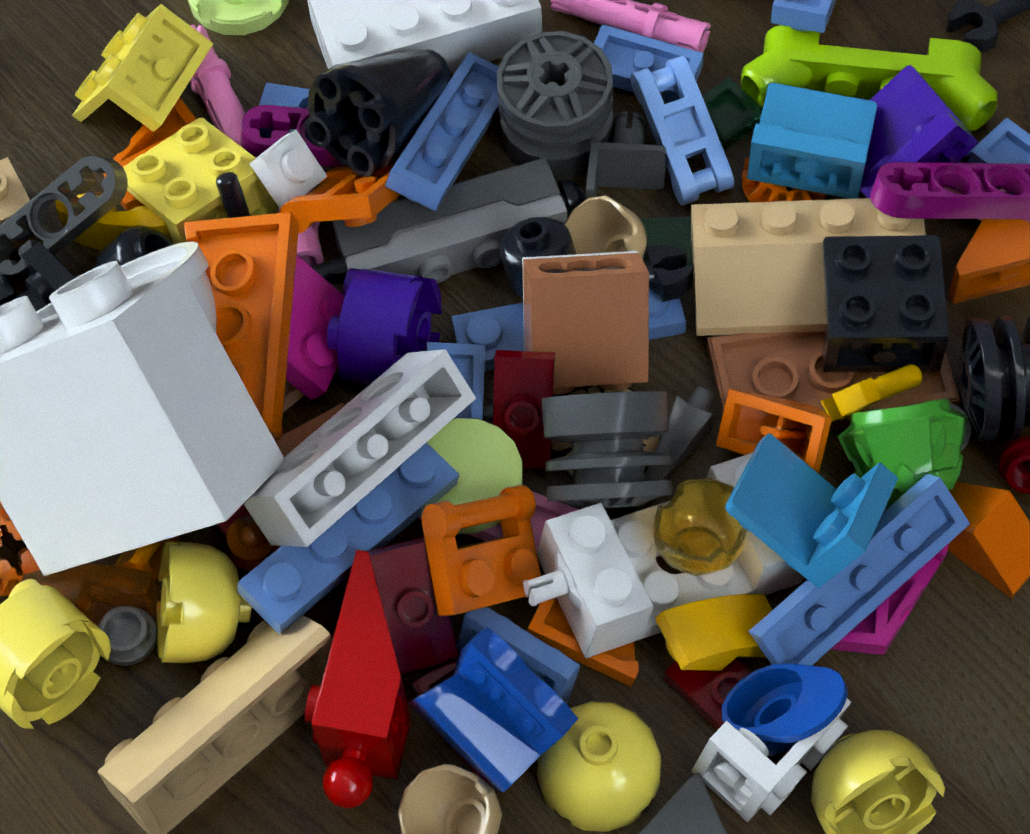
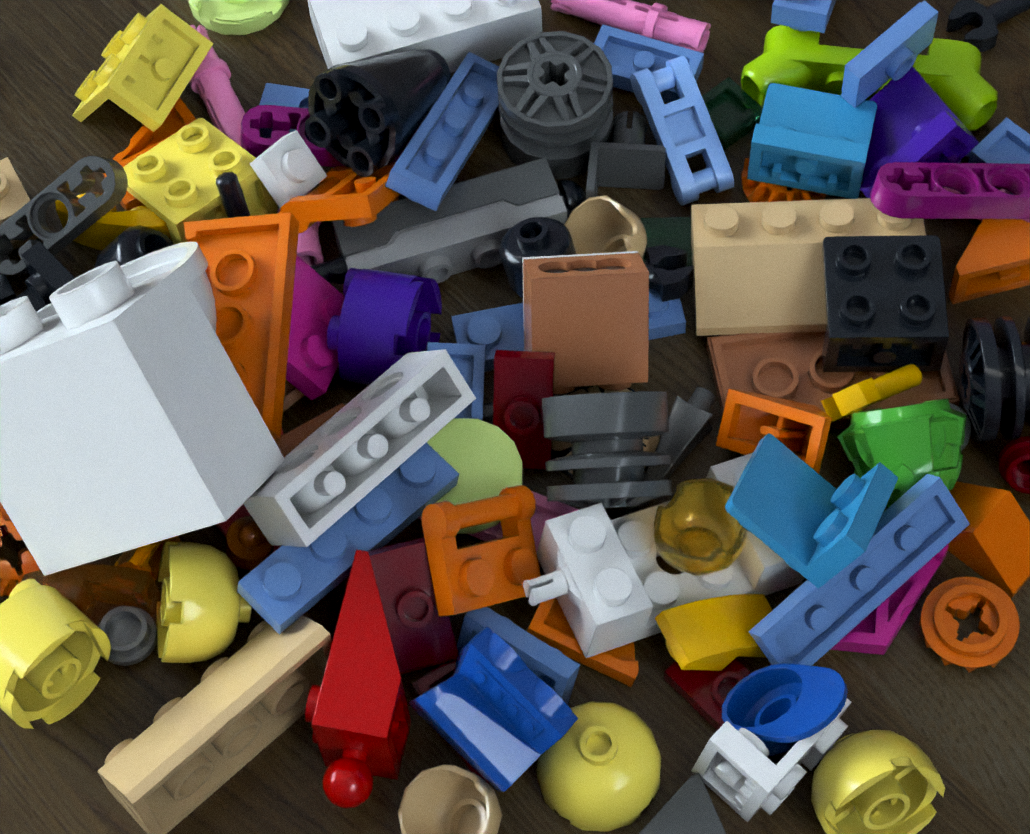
none -> medium blue plate [841,0,939,108]
none -> orange gear [919,577,1020,673]

